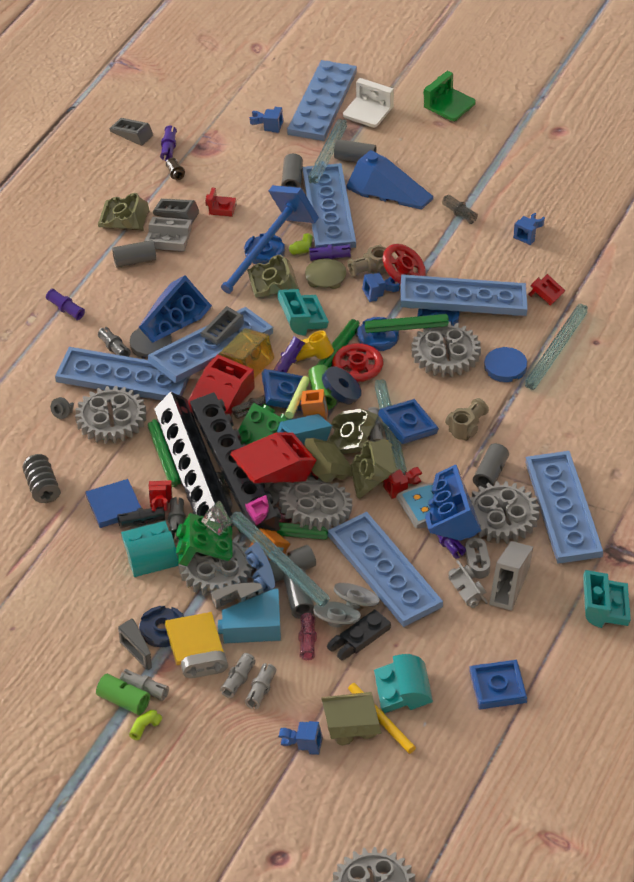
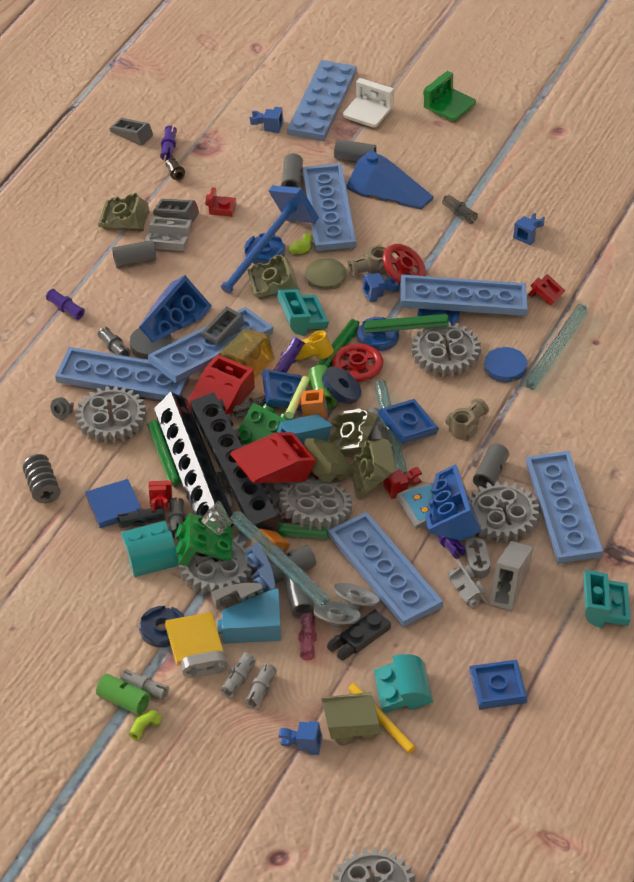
dark grey slope [118,619,152,670] -> none
dark pink tile [245,495,269,525] -> none
clear light blue axle [308,119,347,184] -> none
dark purple pin [309,244,351,261] -> none

